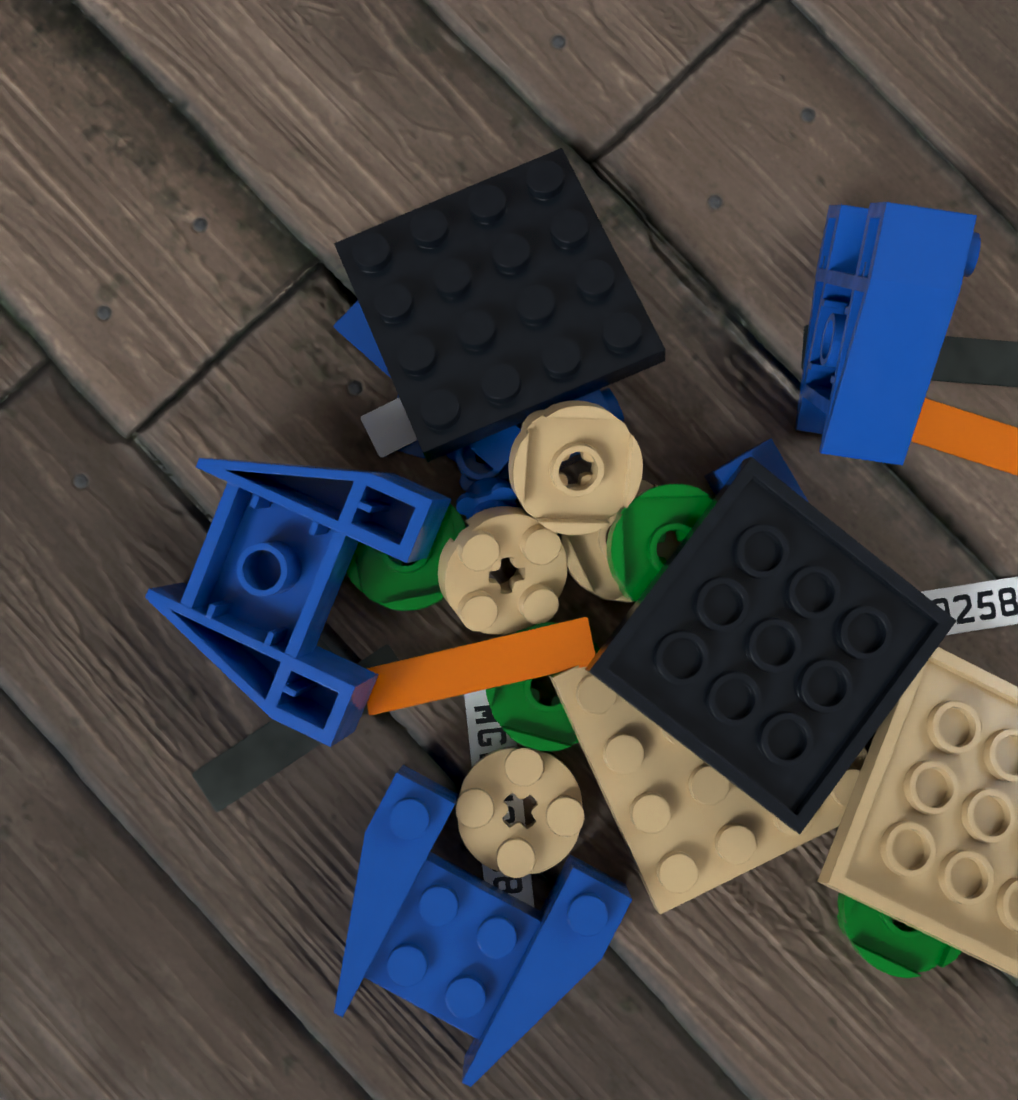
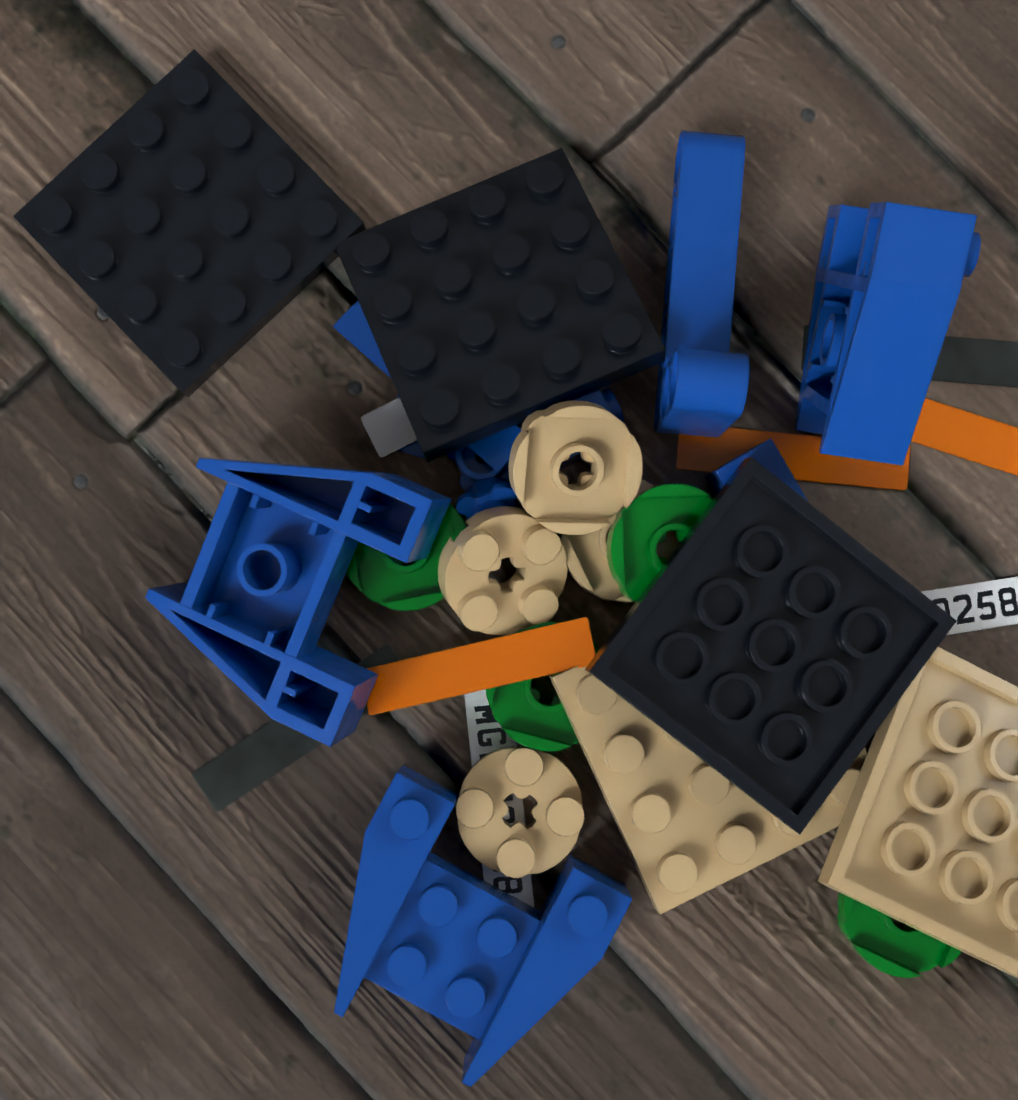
none -> black plate [13,49,366,397]
none -> blue beam [654,130,749,438]
none -> orange sticker [676,428,910,490]

